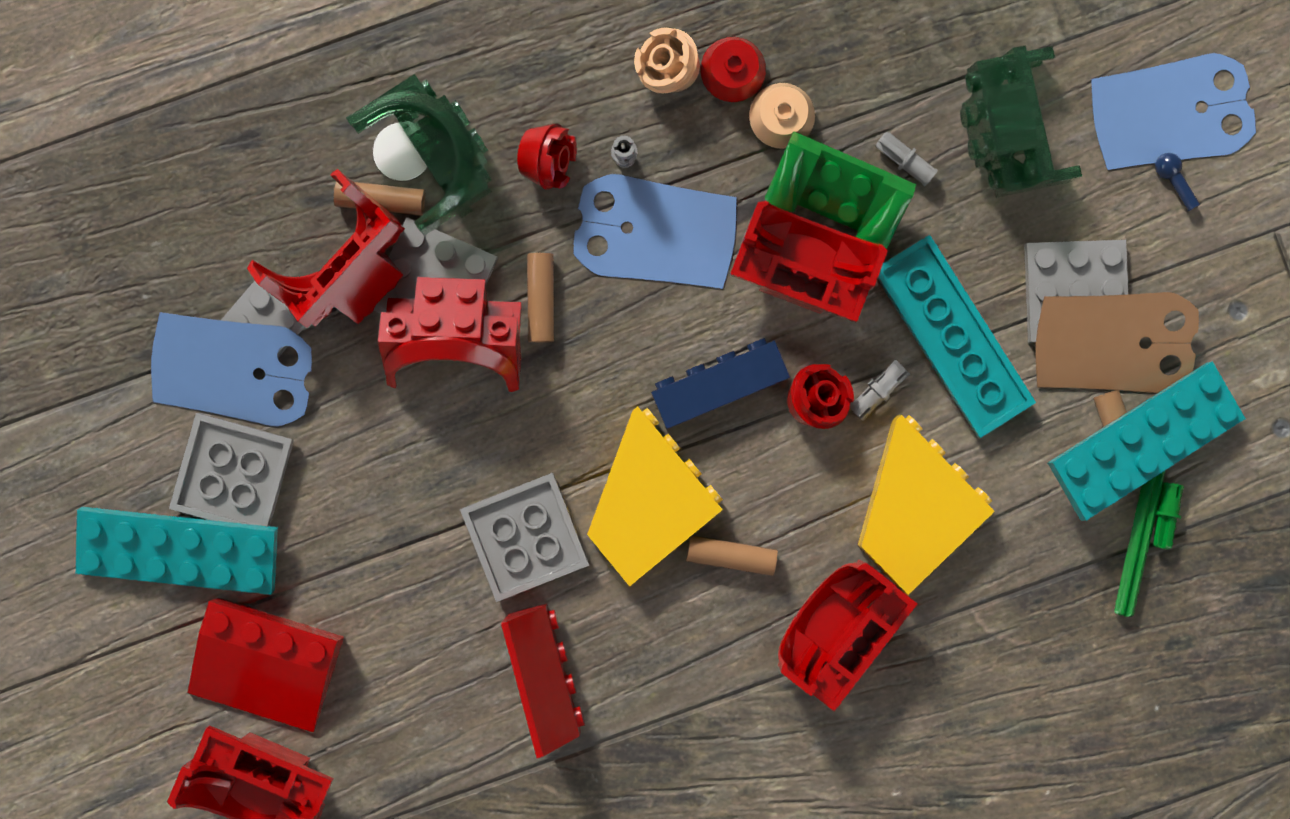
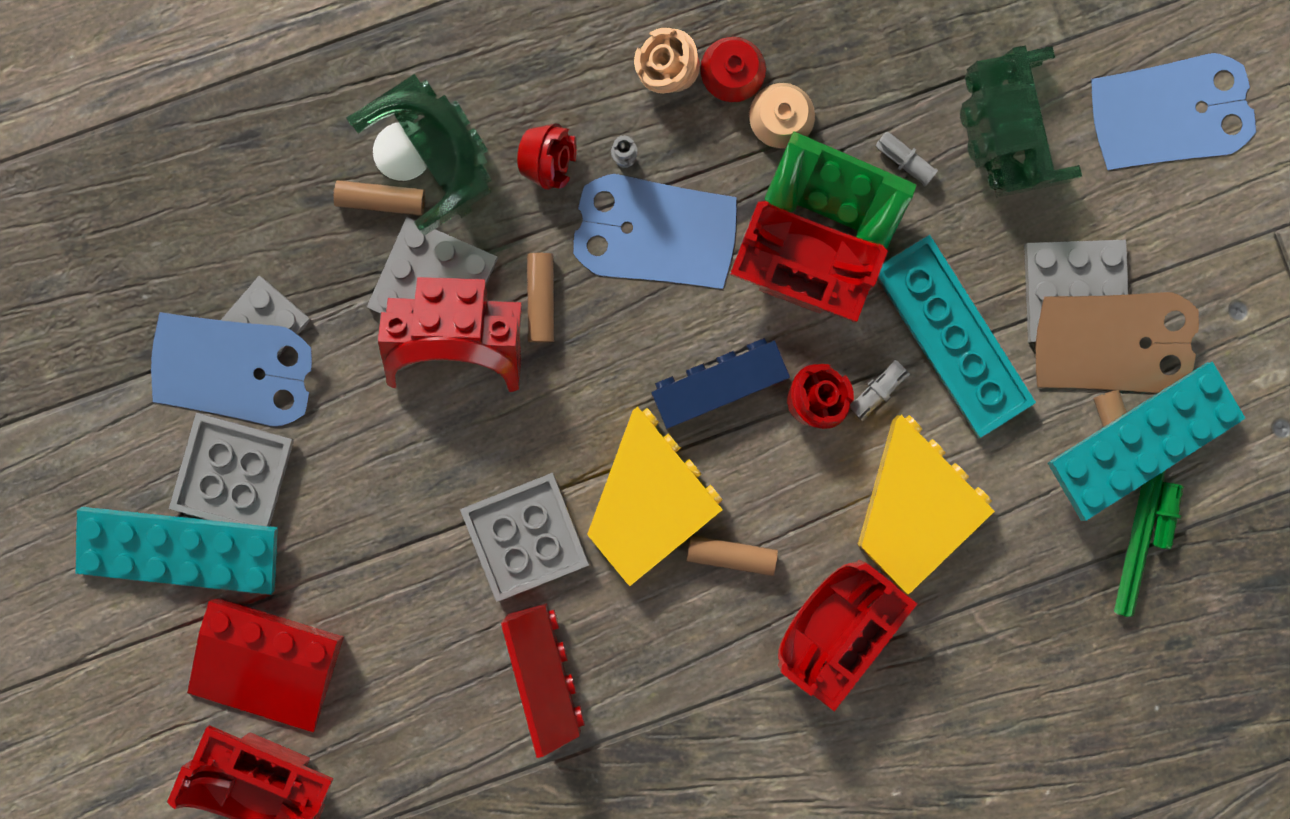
red piece [247,169,405,328] -> none
dark blue bar [1155,153,1200,211] -> none

